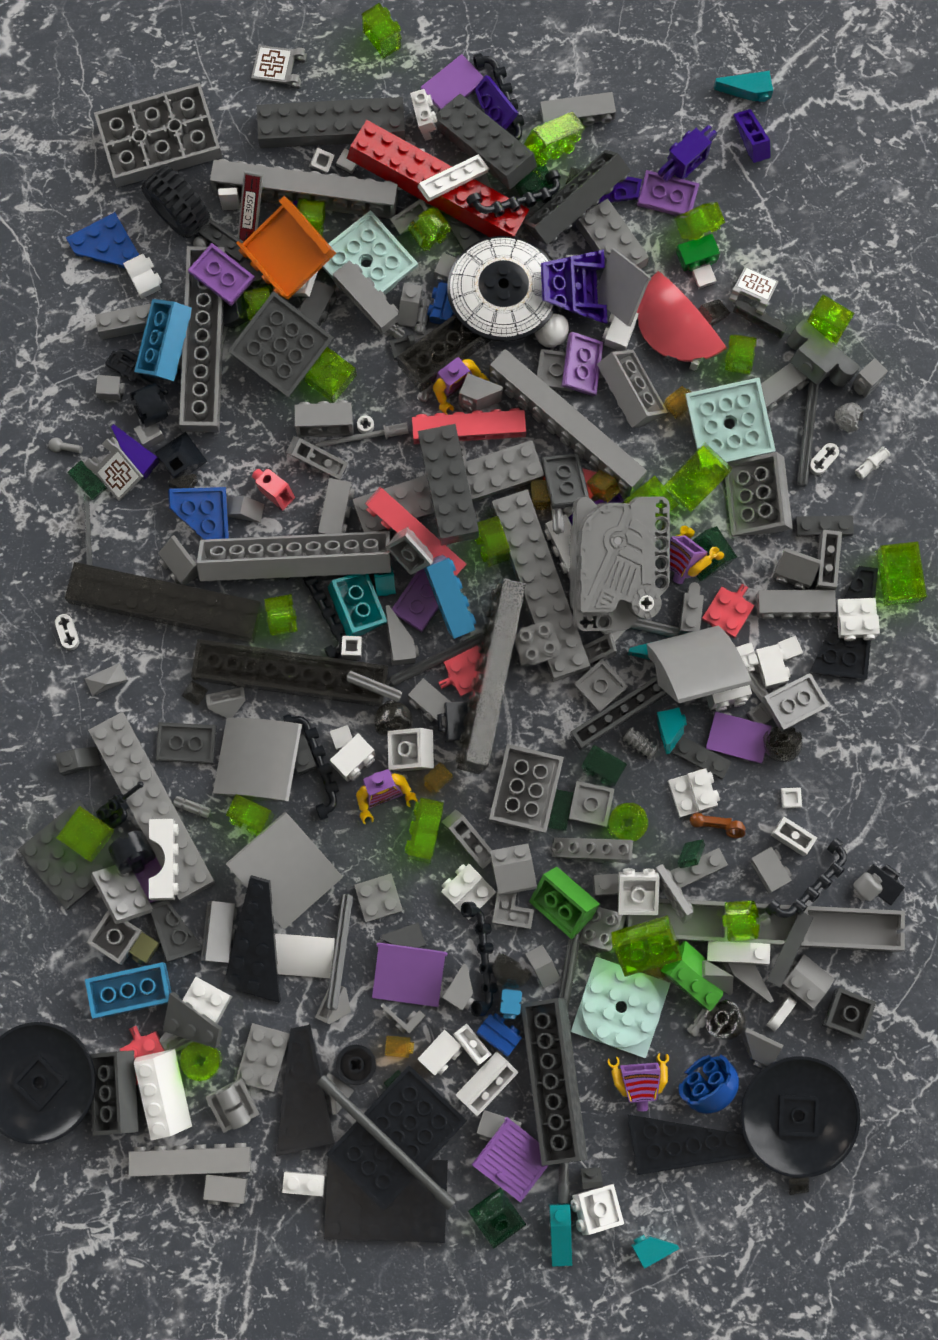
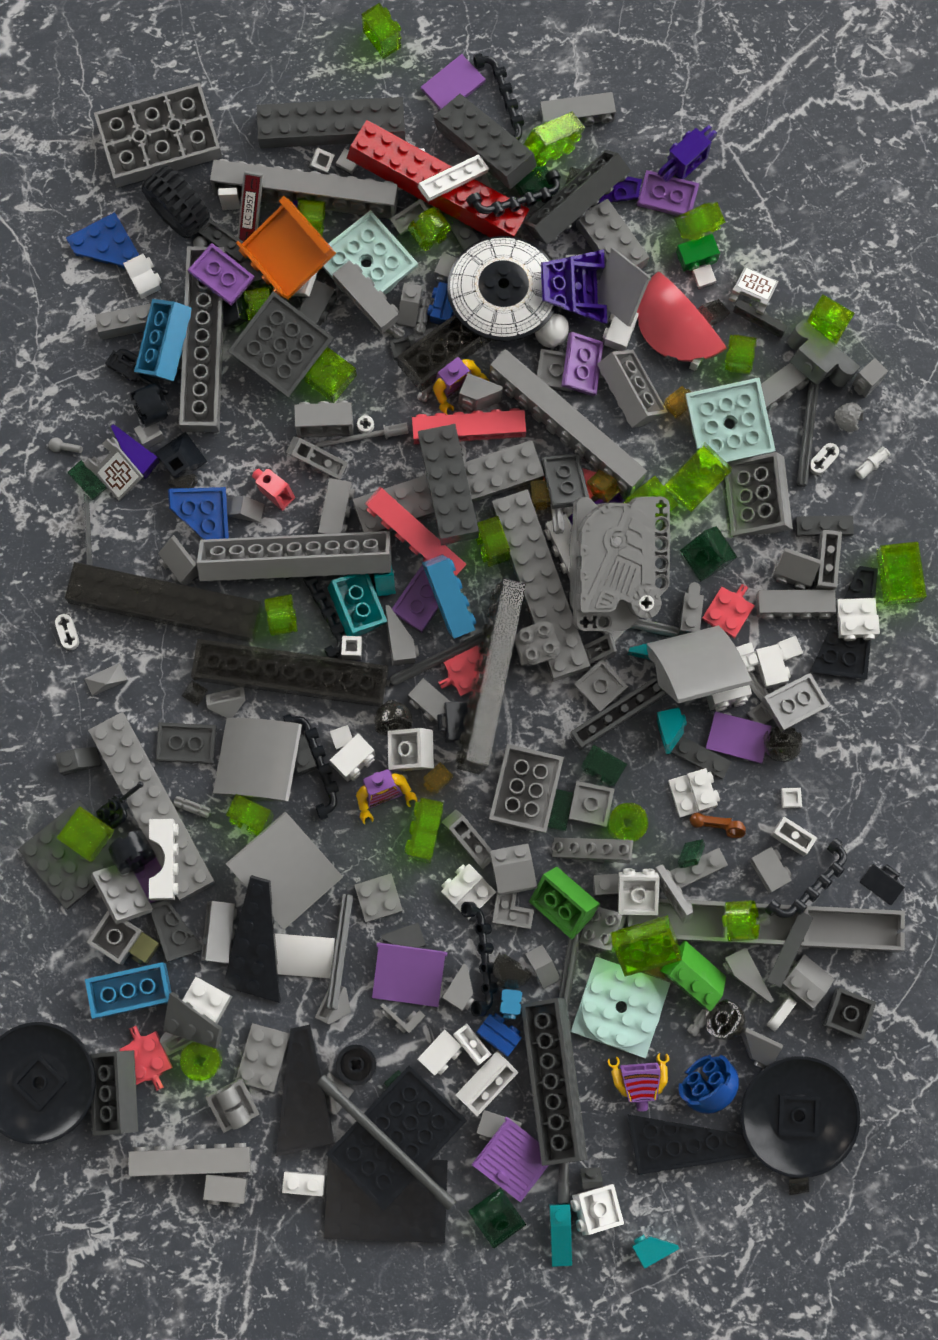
light grey brick [96,375,125,400] -> none
white slope [134,1049,192,1140] -> none
flag [251,45,307,88] -> none
light grey axle [347,671,402,701] -> none
light grey slope [385,527,433,575] -> none
clear yellow brick [385,1036,414,1058] -> none
white plate [410,89,437,141] -> none
dark purple wing [475,75,519,130] -> none
light grey piece [622,727,659,760] -> none
torso [670,525,724,584] -> none
light grey slope [702,960,734,995] -> none
white slope [707,941,770,965] -> none
teal slope [714,71,773,102] -> none
dark purple slope [733,109,771,163] -> none
light grey head [853,872,883,901] -> none

